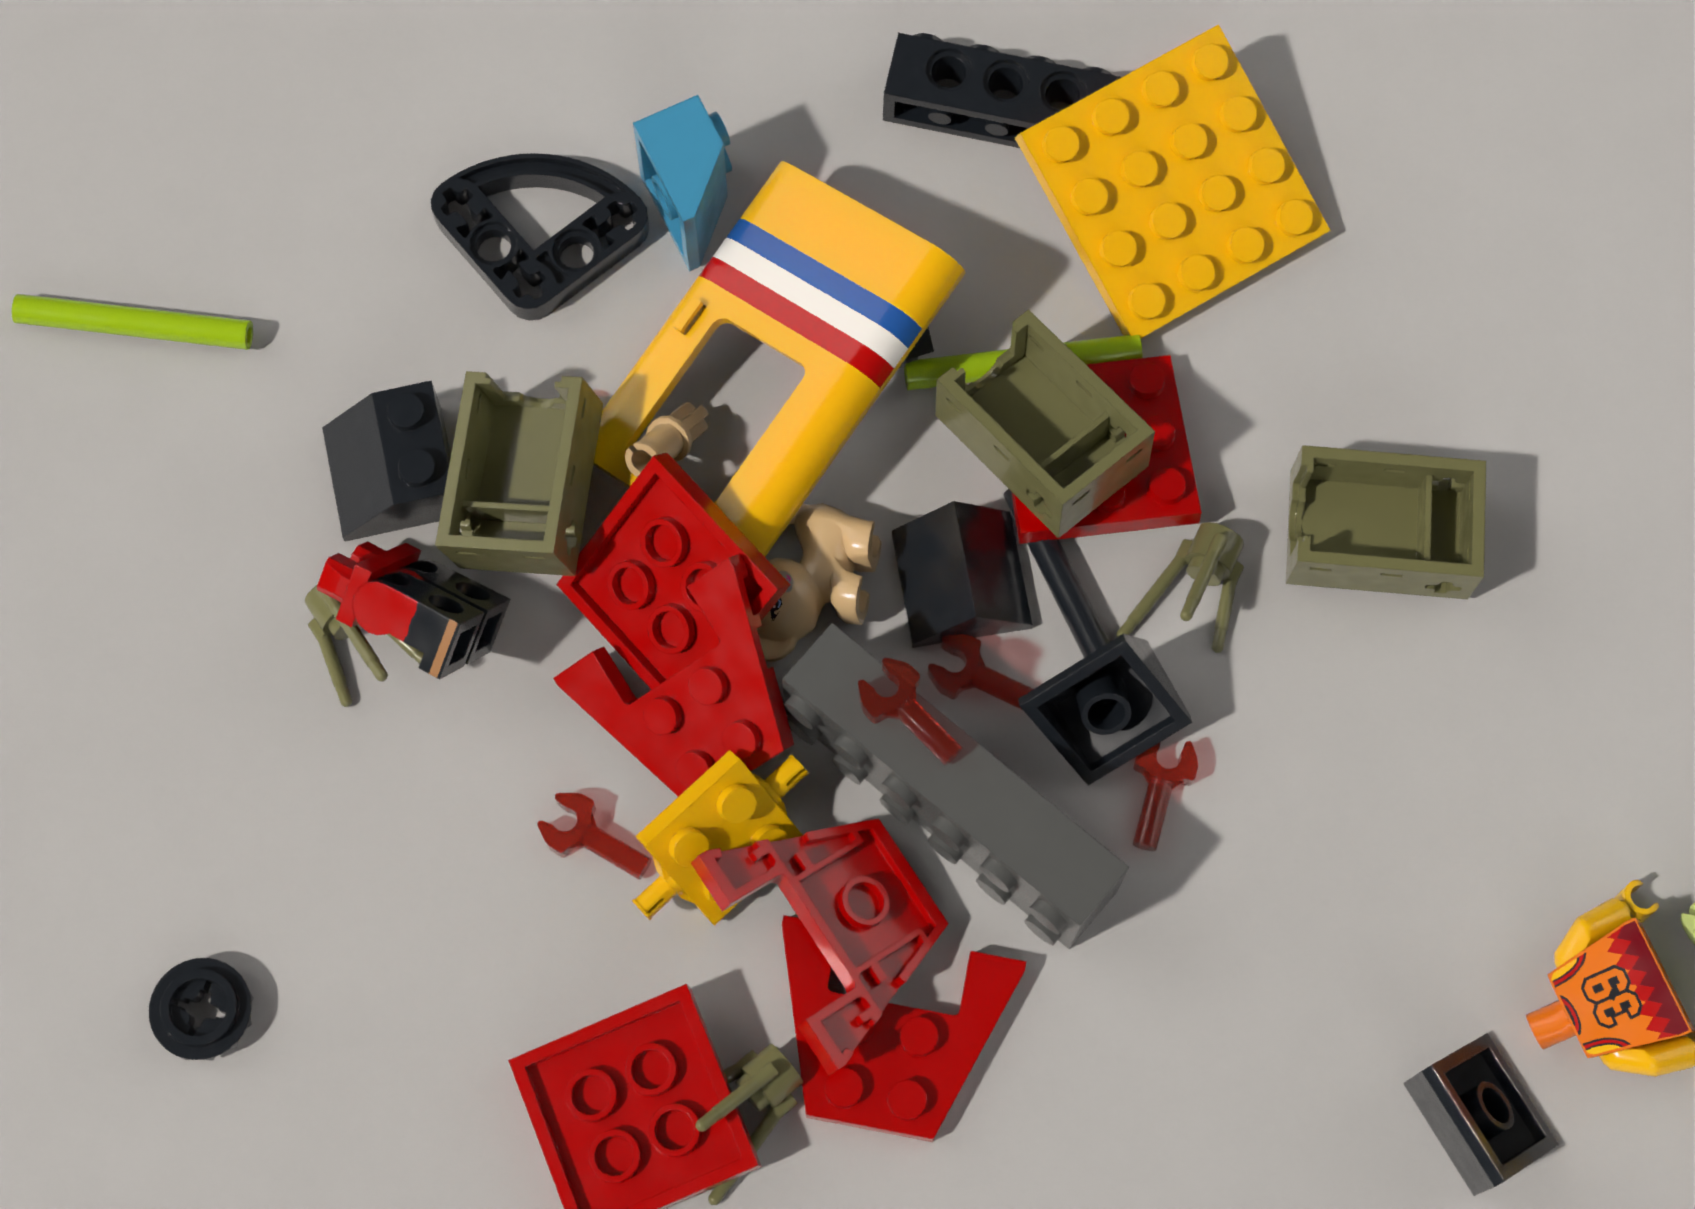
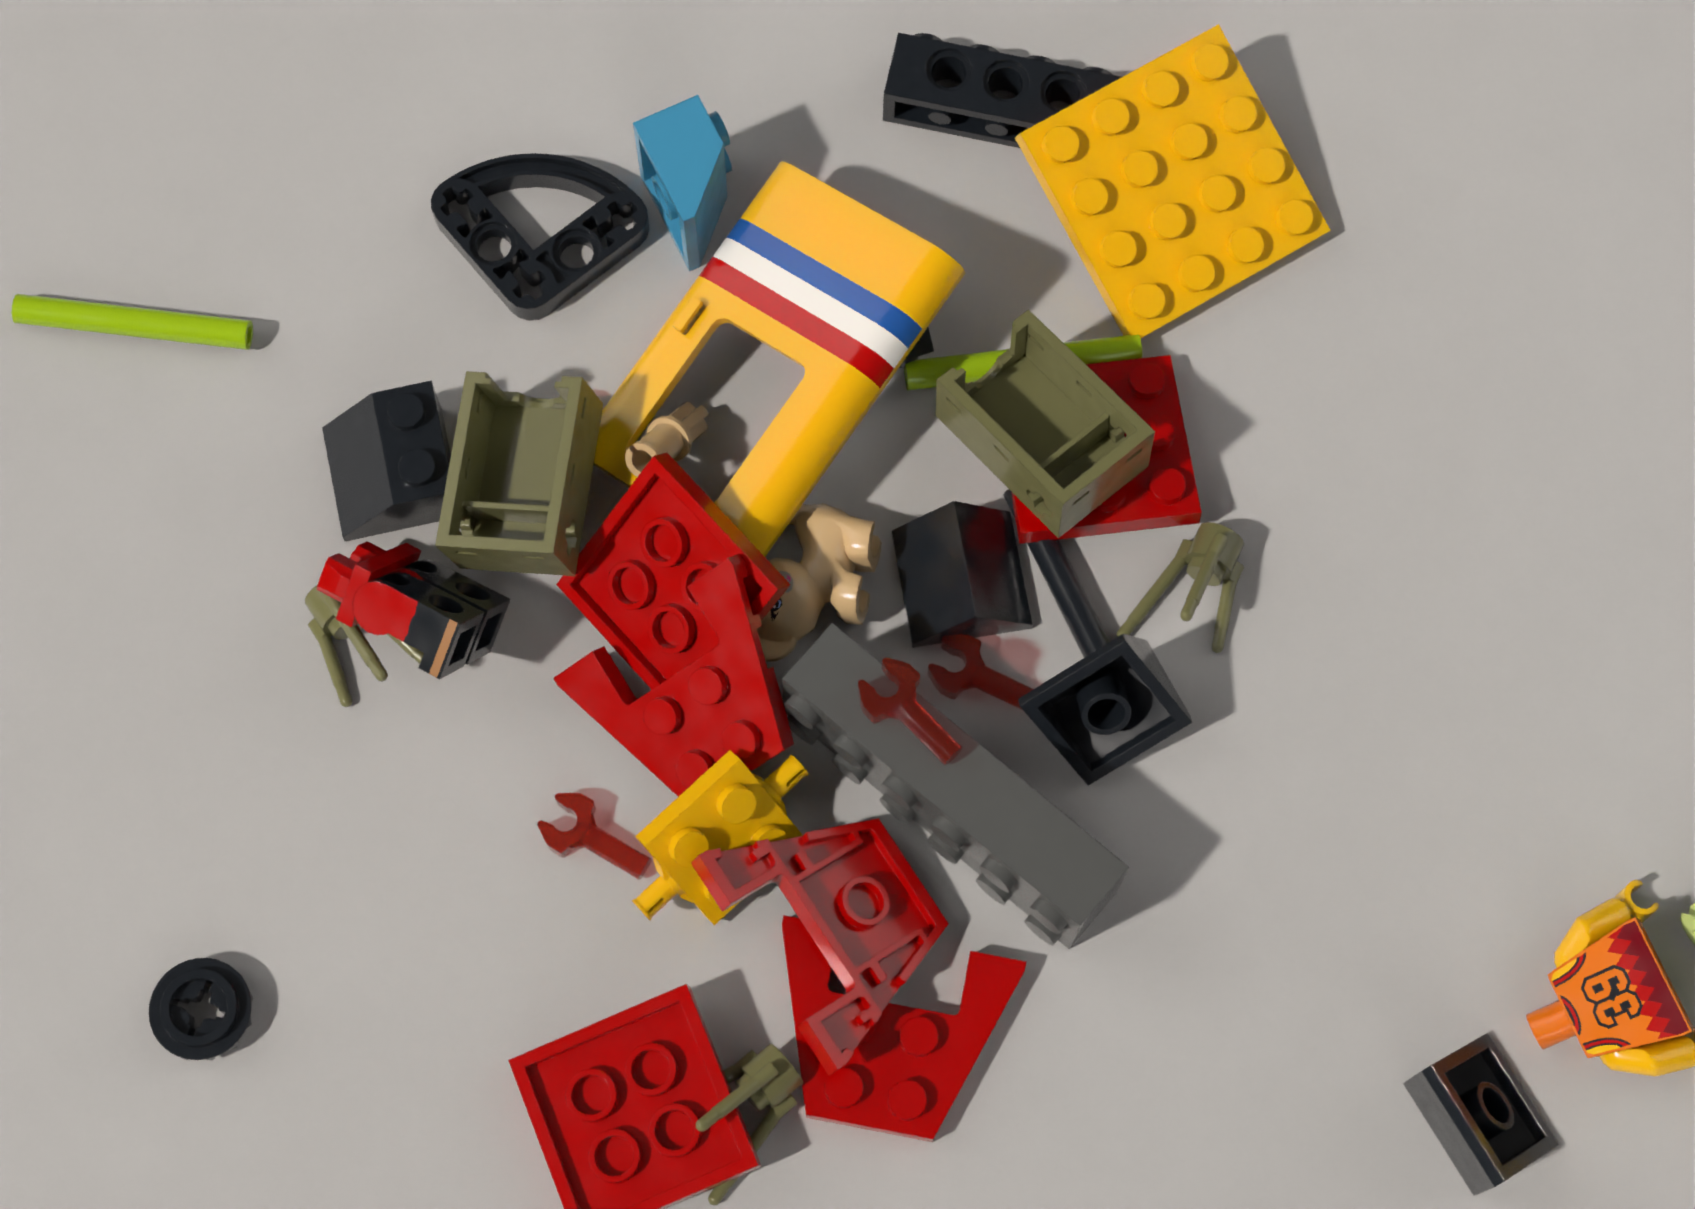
clear red bar [1132,741,1198,851] -> none
olive piece [1286,445,1486,600] -> none

